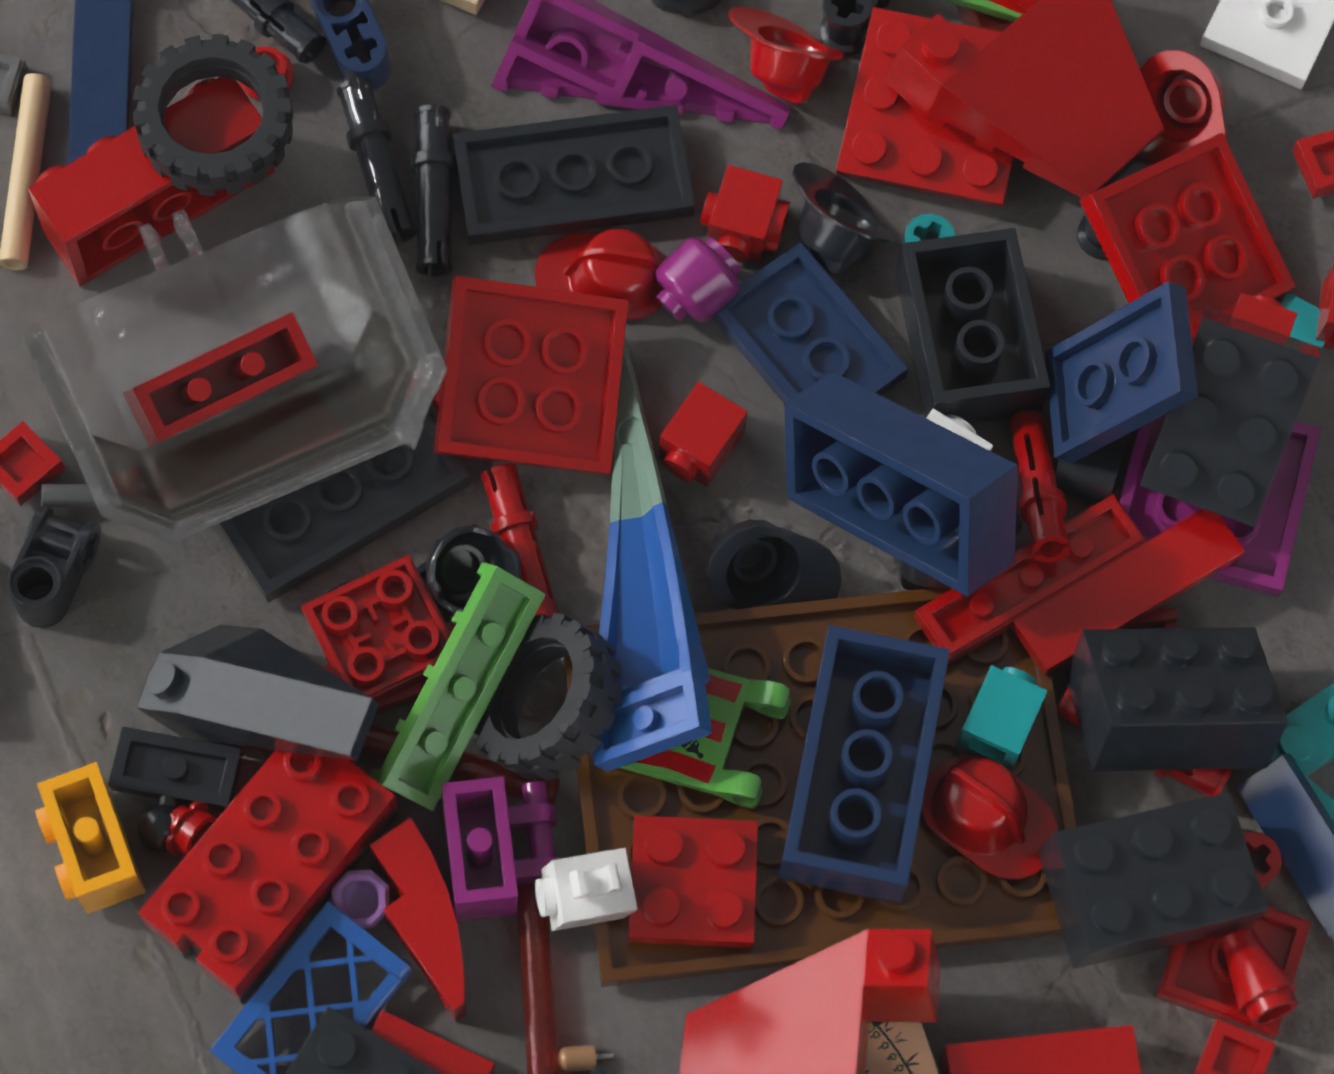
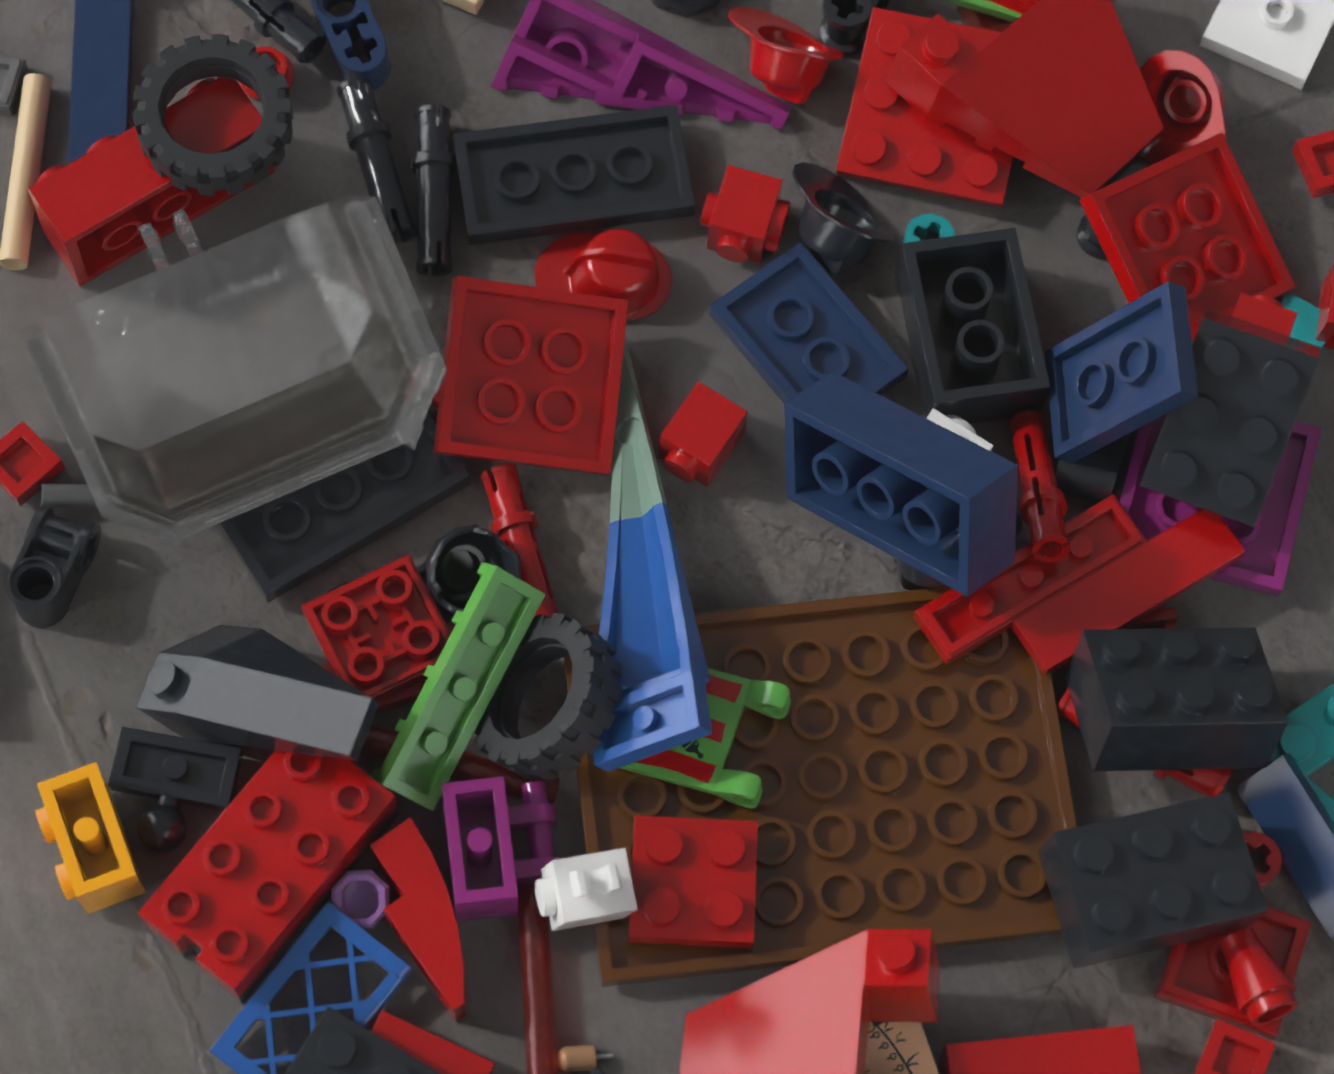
red brick [123,312,318,446] -> none
red plate [166,801,218,857] -> none
magenta head [656,237,742,323] -> none
black piece [707,519,842,609] -> none
dark blue brick [778,625,950,903] -> none
red piece [921,755,1058,880] -> none
teal brick [956,665,1048,771] -> none

